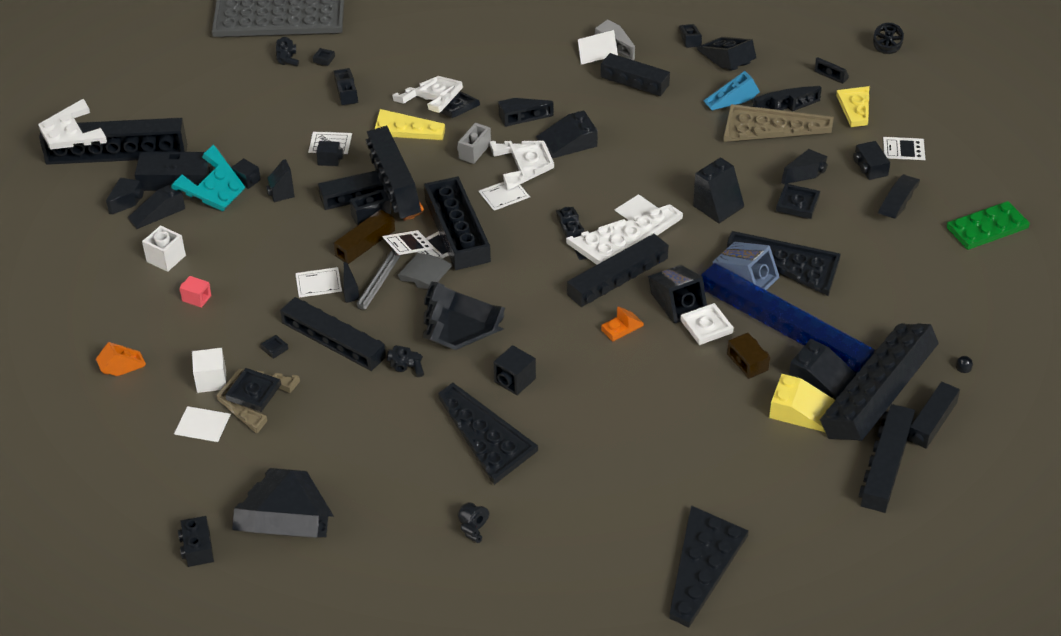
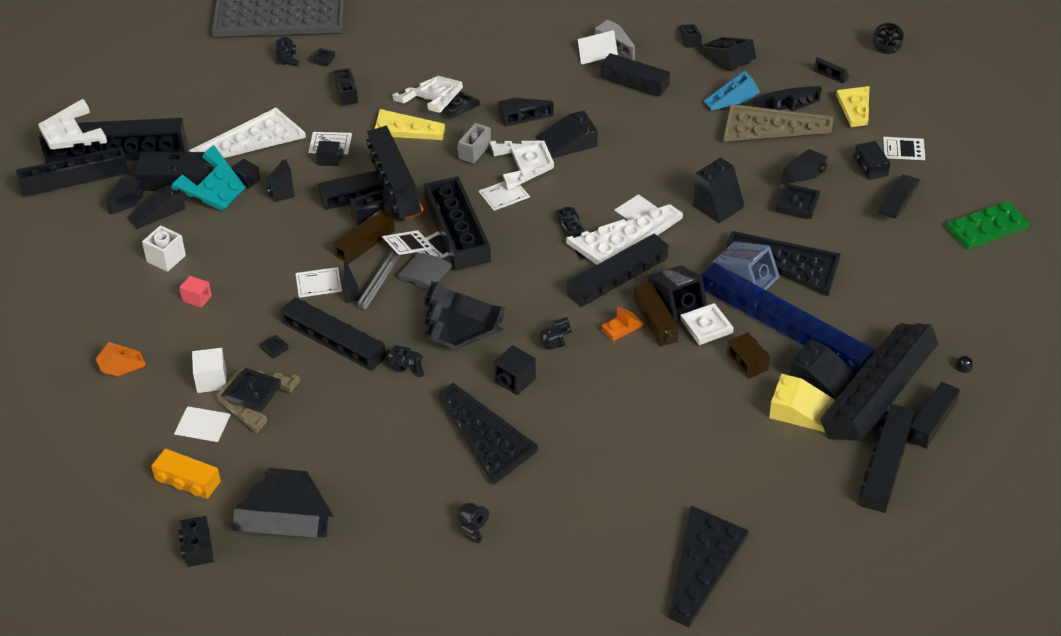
none -> black brick [16,146,129,197]
none -> light orange brick [151,448,221,499]
none -> white wing [189,108,306,158]
none -> black piece [540,317,572,350]
none -> dark brown brick [634,283,679,347]

